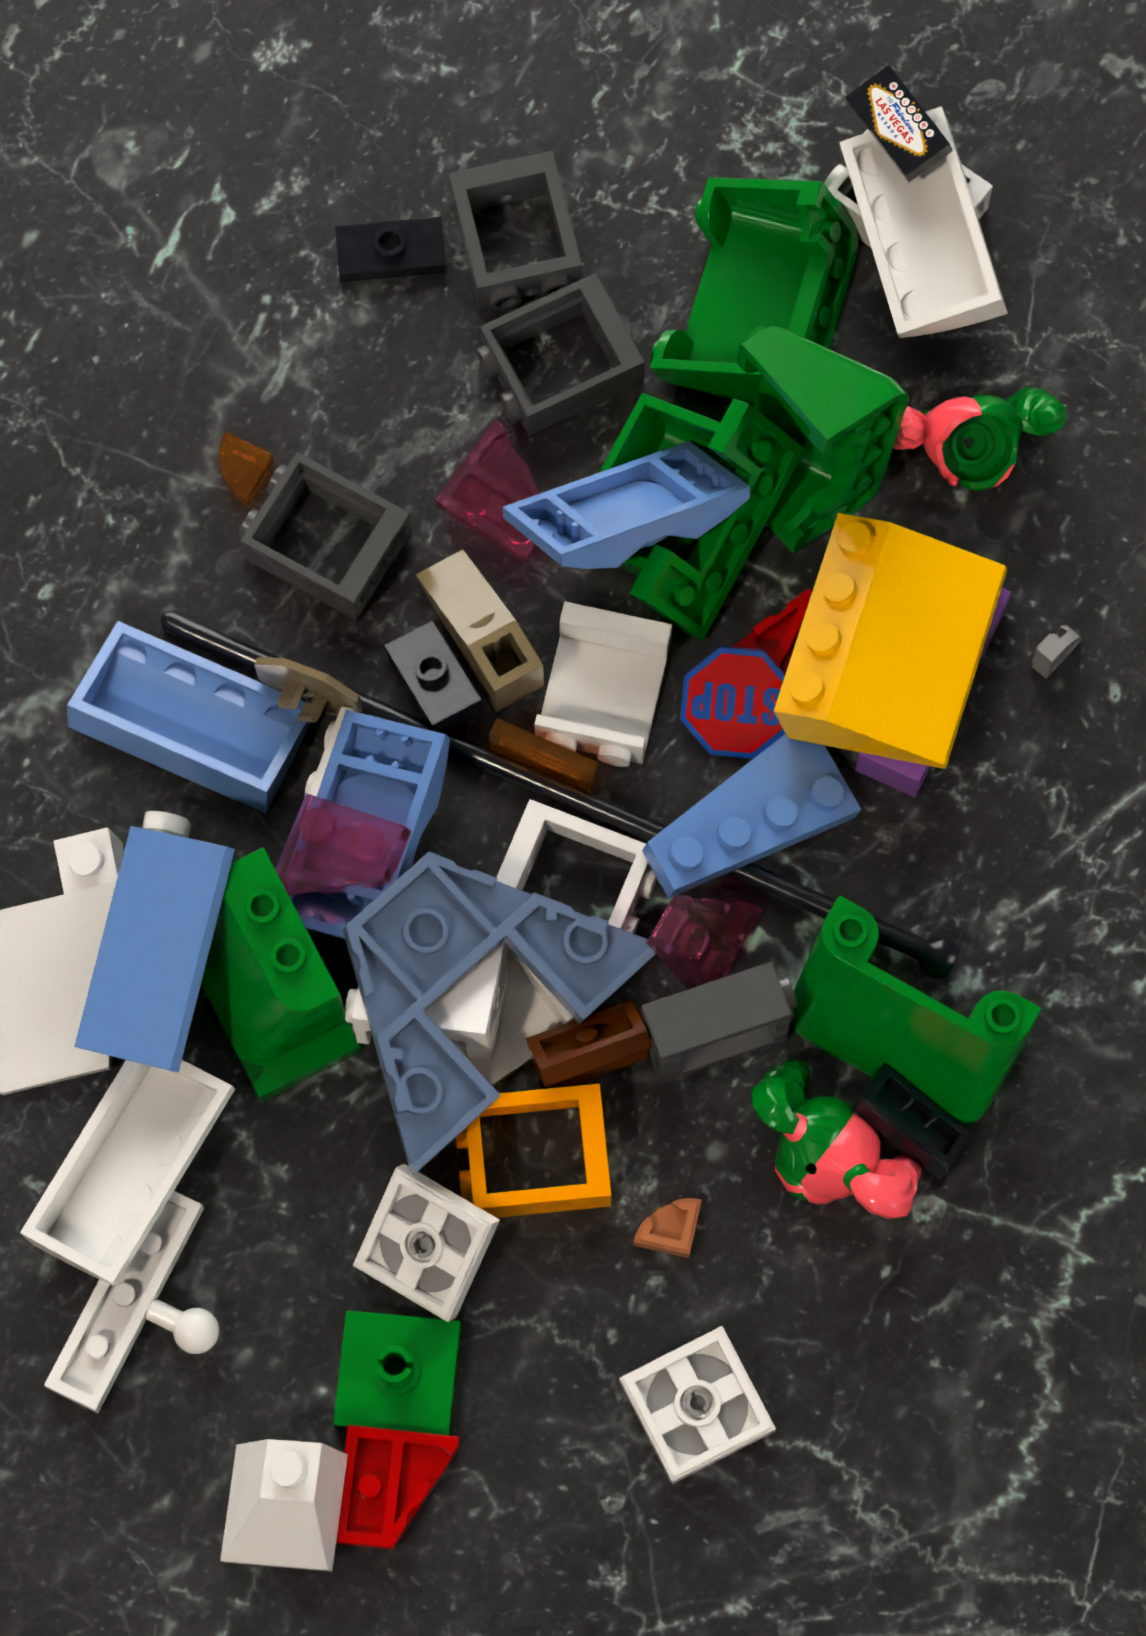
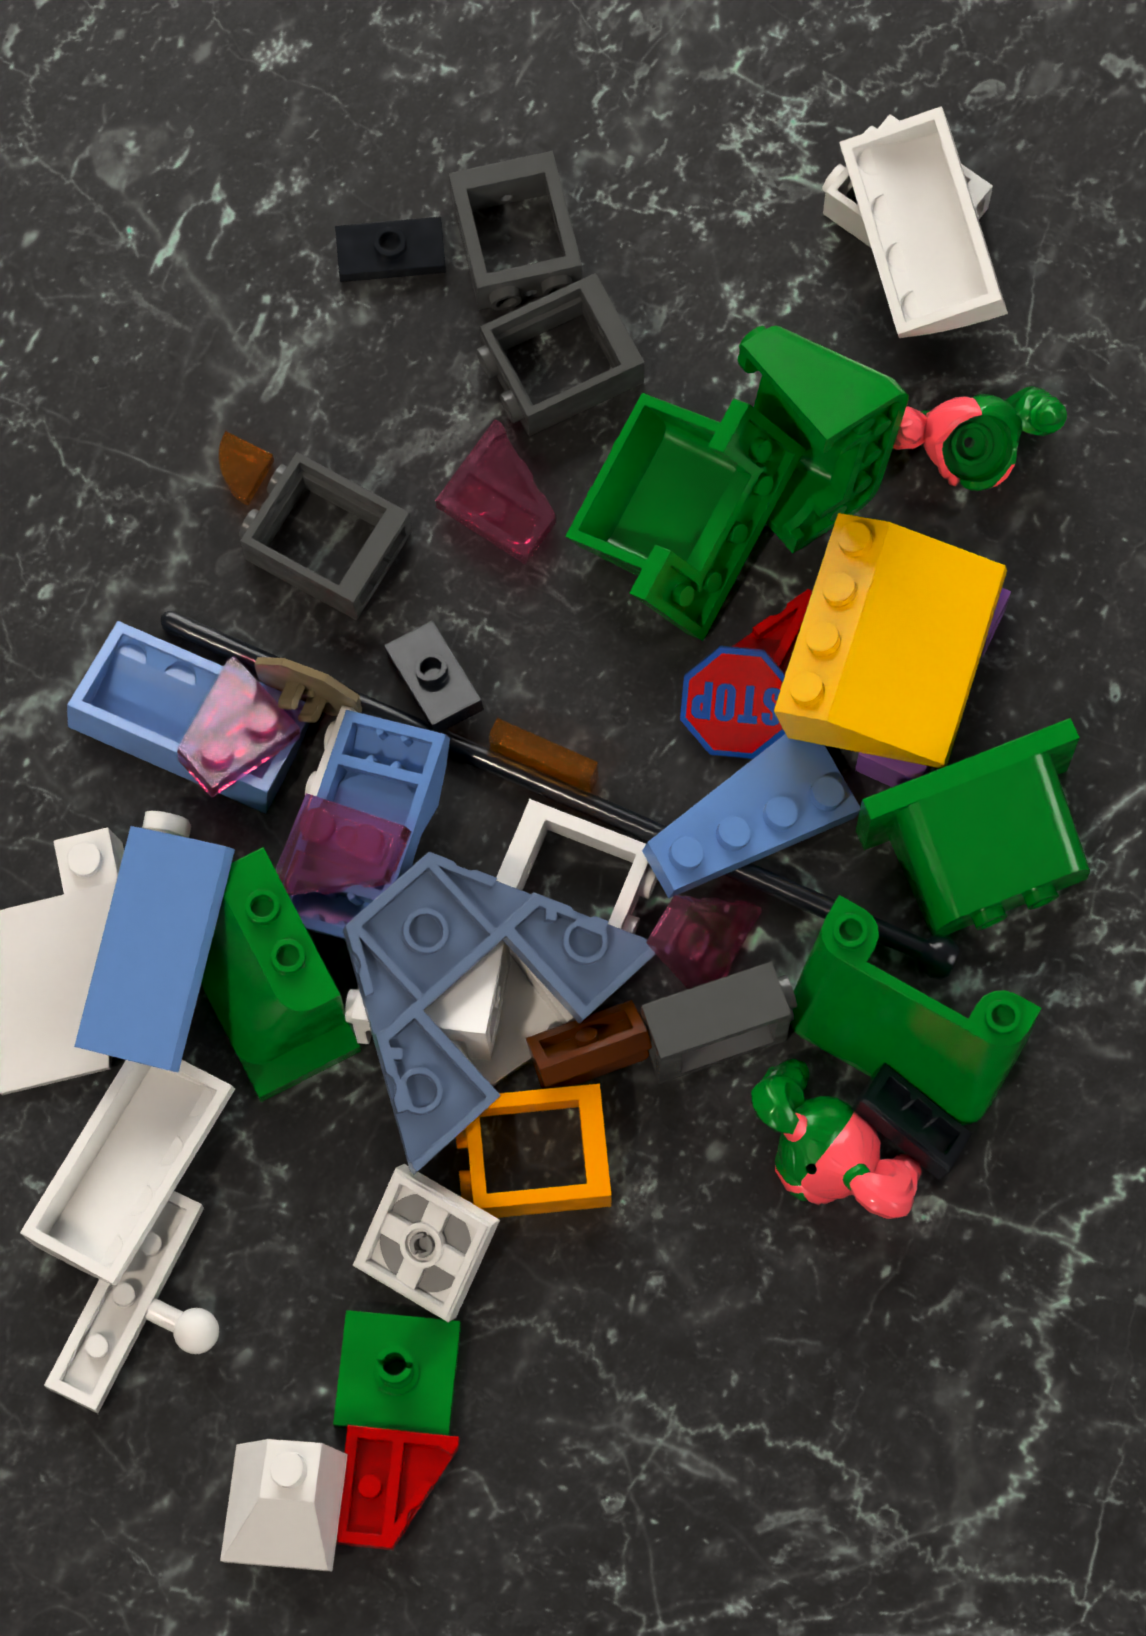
dark tan slope [415,549,544,712] -> none
medium blue slope [503,441,750,569] -> none
white panel [534,601,672,767] -> none
white piece [619,1326,776,1484] -> none
nougat tile [633,1198,702,1258] -> none
green windscreen [650,177,858,406] -> none
tile [845,65,953,183] -> none
light grey tile [1032,625,1082,679] -> none
none -> clear pink wing [177,656,300,797]
none -> green windscreen [856,718,1090,936]

